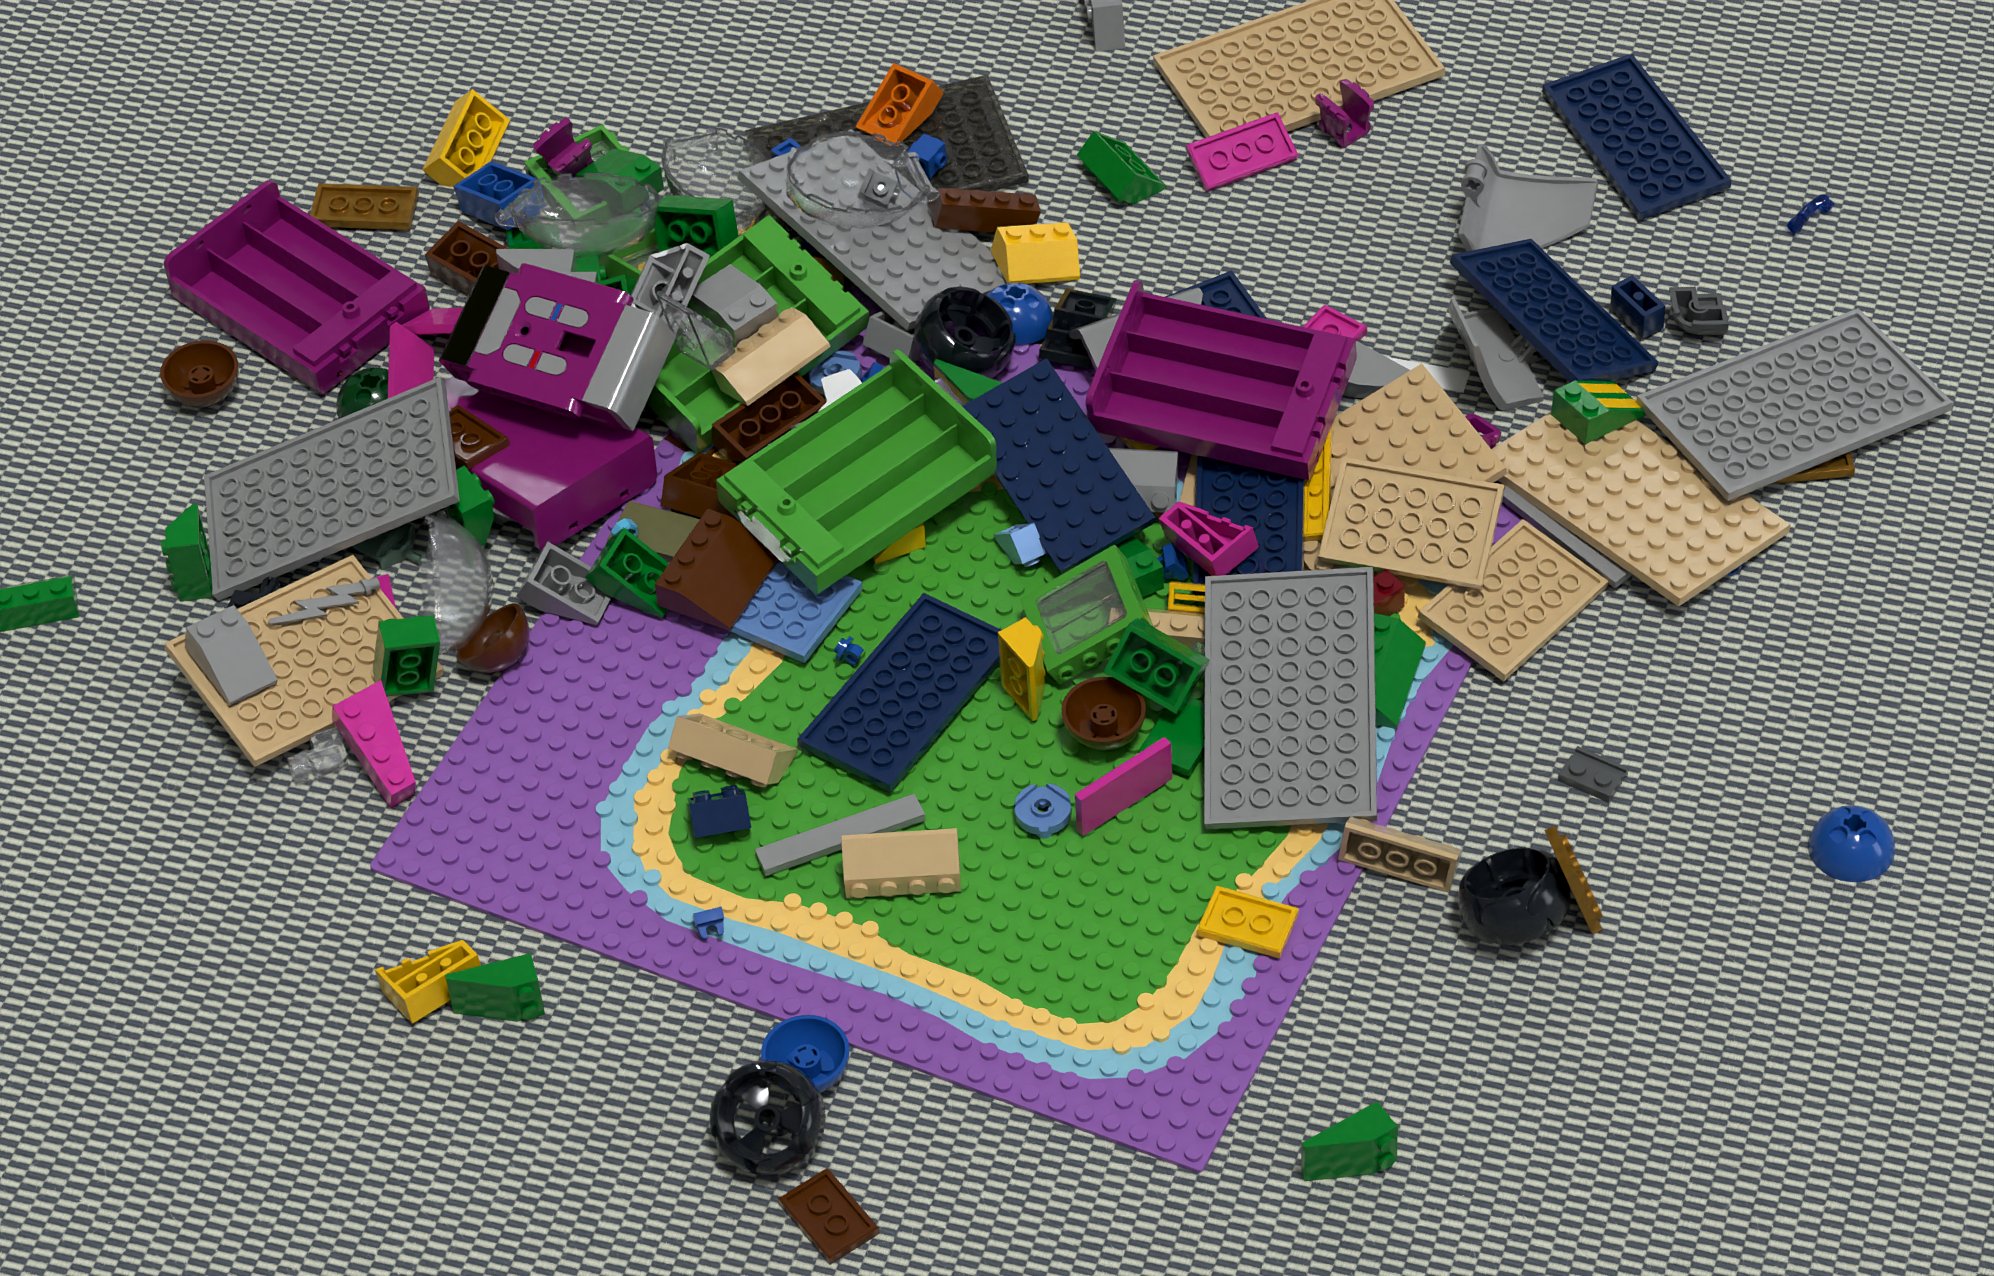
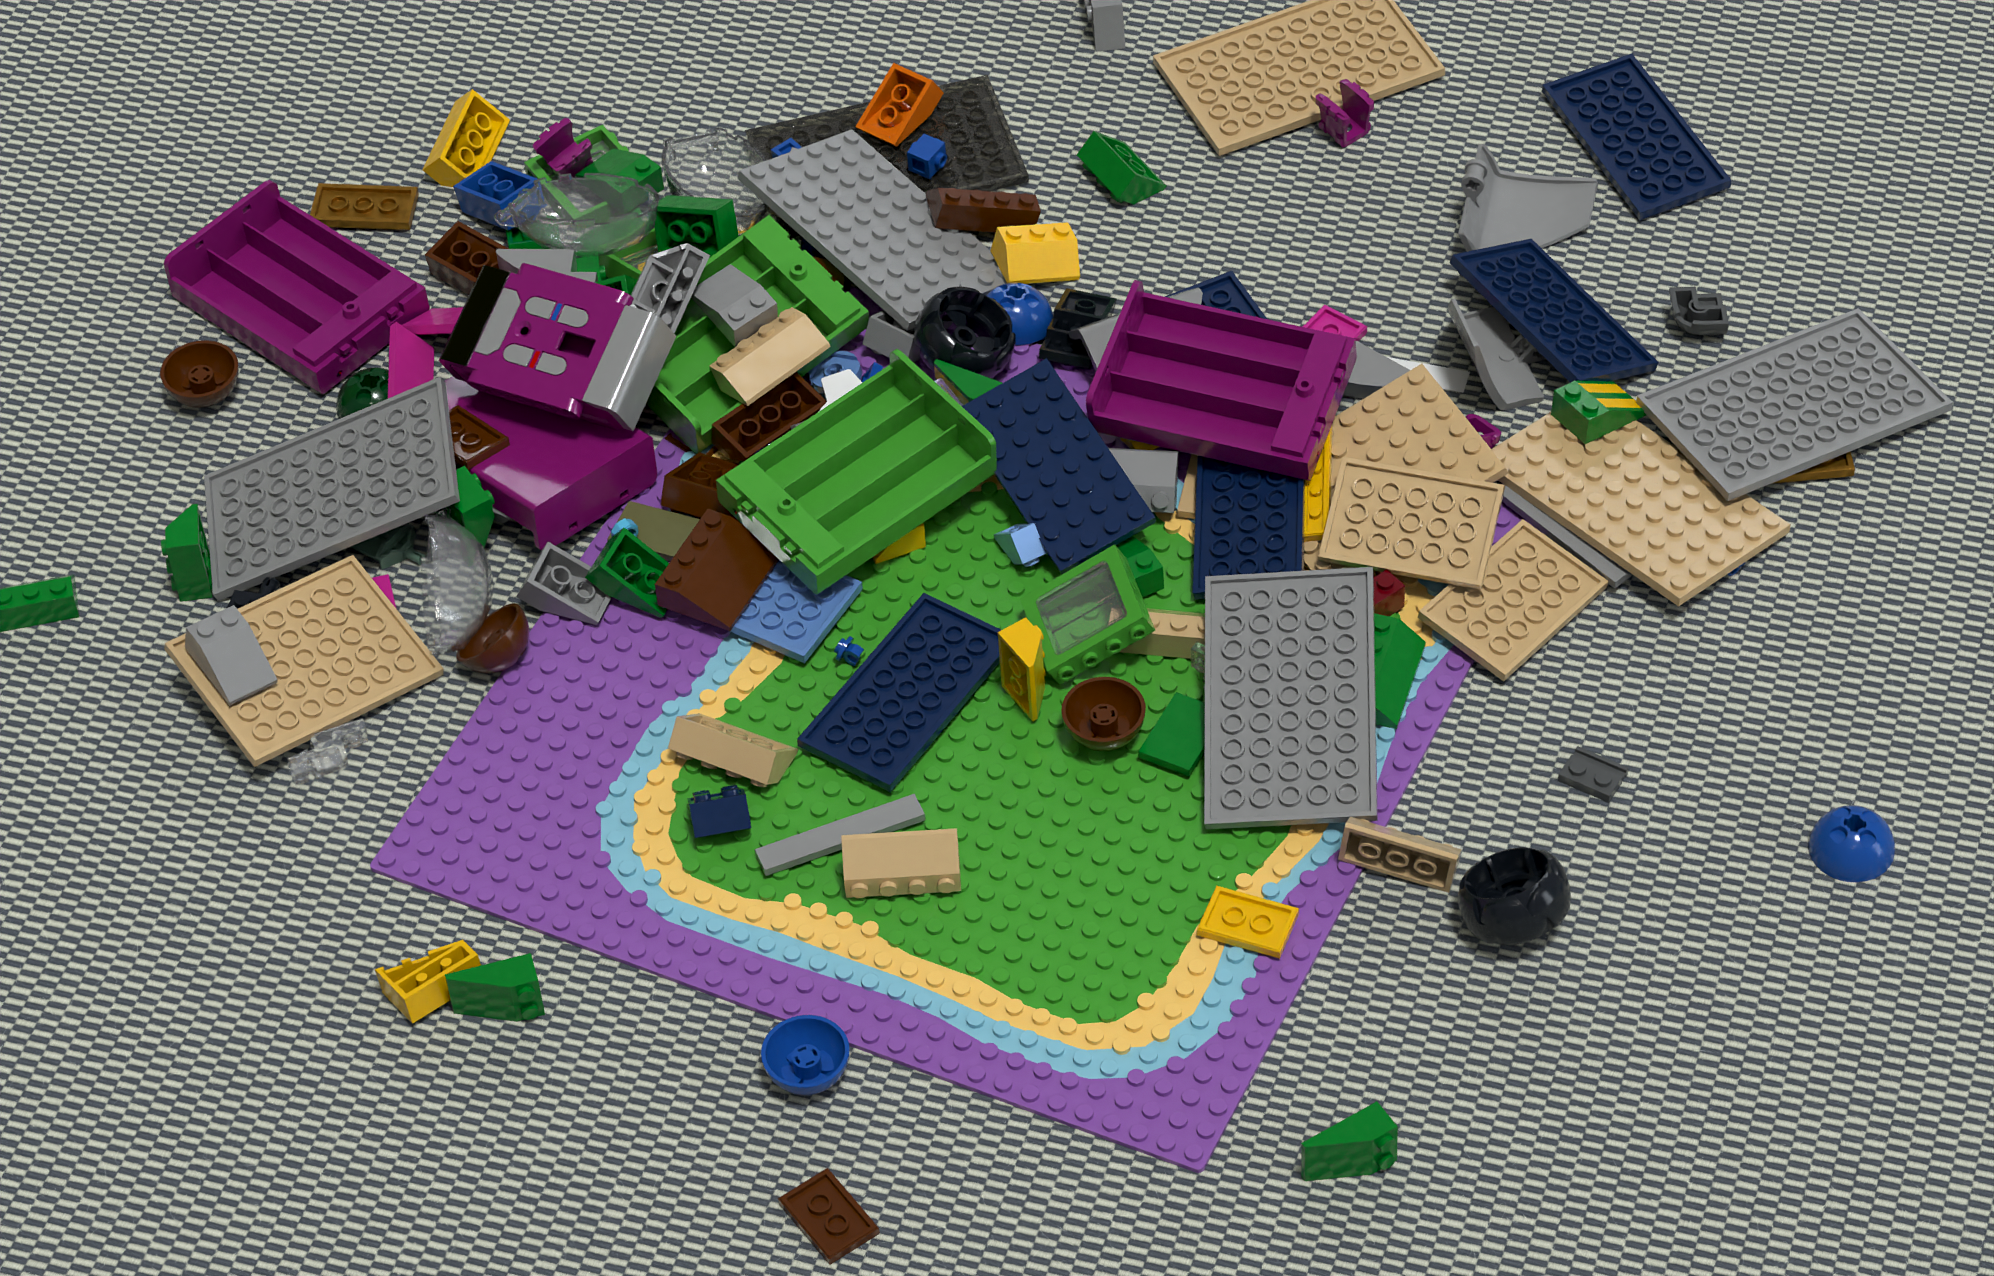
light grey piece [268,577,380,626] -> none
dark pink wedge [332,680,416,808] -> none
green brick [373,615,440,697] -> none
clear slope [656,291,736,371] -> none
blue tile [692,906,724,940] -> none
black wheel [710,1060,826,1176] -> none
clear windscreen [786,131,940,229] -> none
dark grey brick [858,168,900,209] -> none
medium blue plate [1014,783,1072,838] -> none
dark pink tile [1075,737,1172,836] -> none
green brick [1103,618,1210,714] -> none
blue tile [1157,542,1190,581] -> none
dark pink wedge [1159,501,1259,576] -> none
yellow tile [1168,581,1205,613] -> none
dark pink tile [1185,112,1299,192] -> none
pearl gold plate [1544,826,1603,934] -> none
dark blue brick [1610,275,1665,339] -> none
clear blue arm [1787,194,1834,235] -> none

